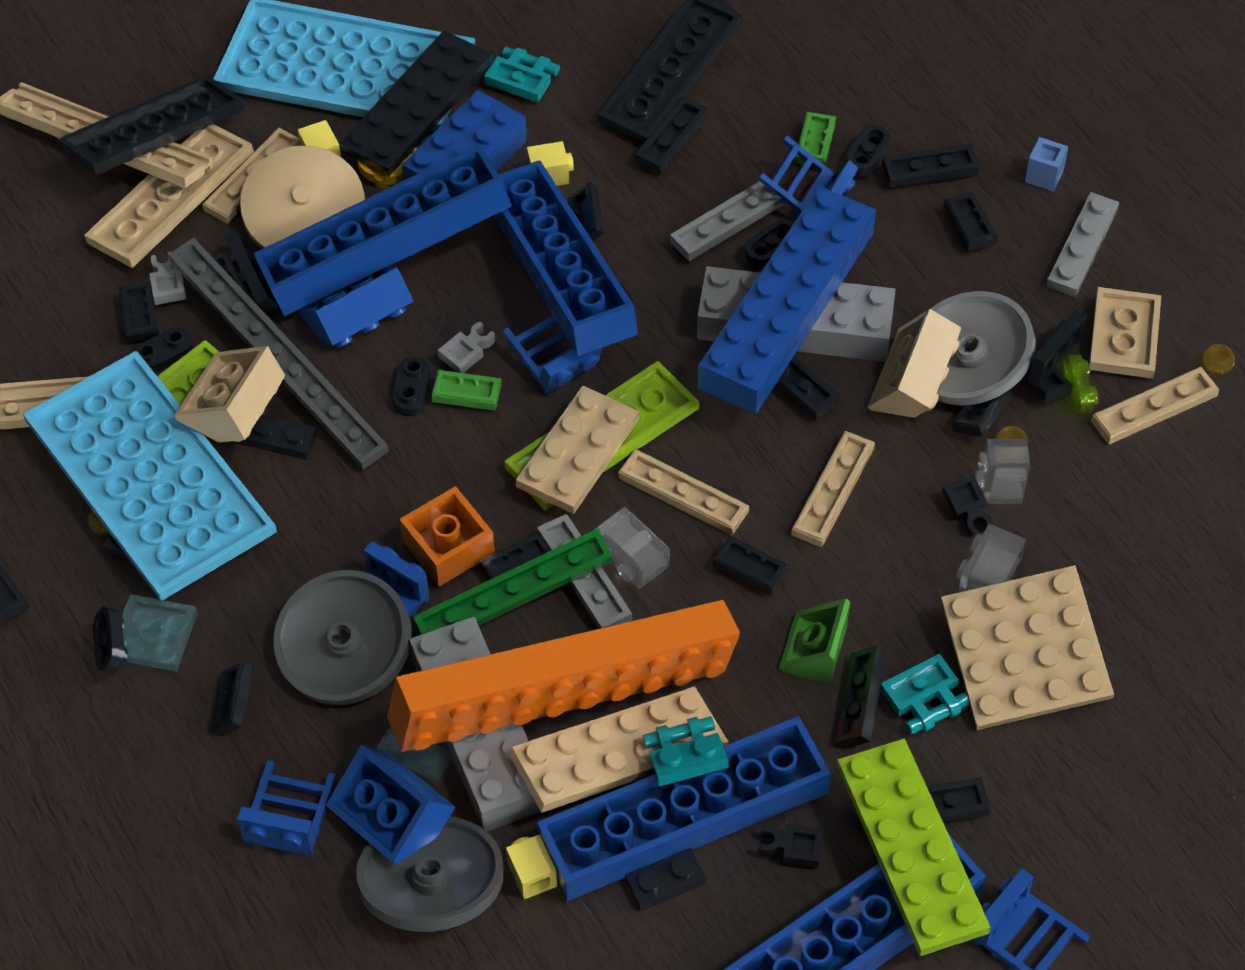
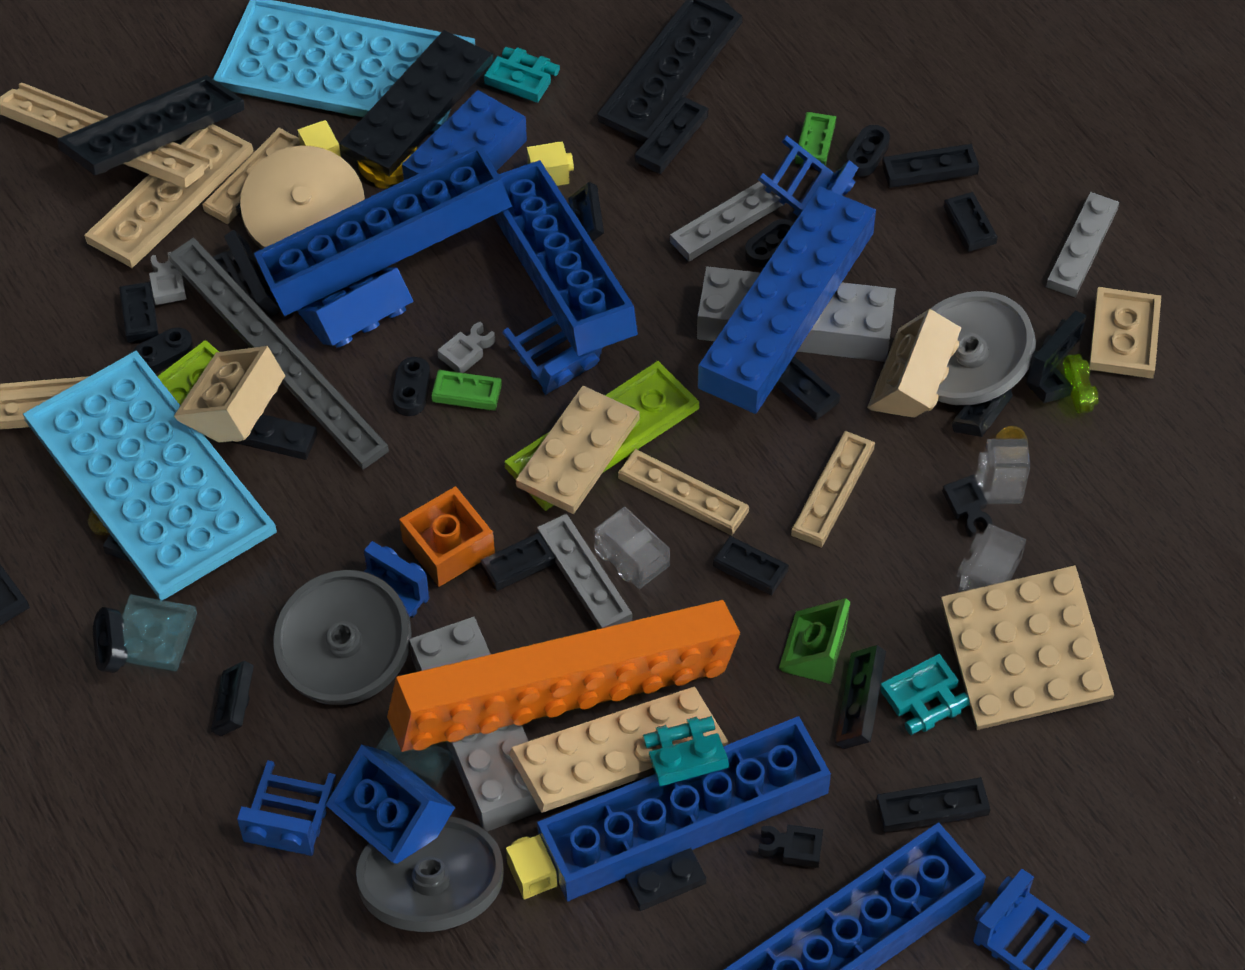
green plate [413,528,614,635] -> none
lime plate [837,738,991,956] -> none
medium blue panel [1025,137,1068,192] -> none
tan tile [1091,367,1219,445] -> none
clear yellow plate [1202,344,1235,375] -> none

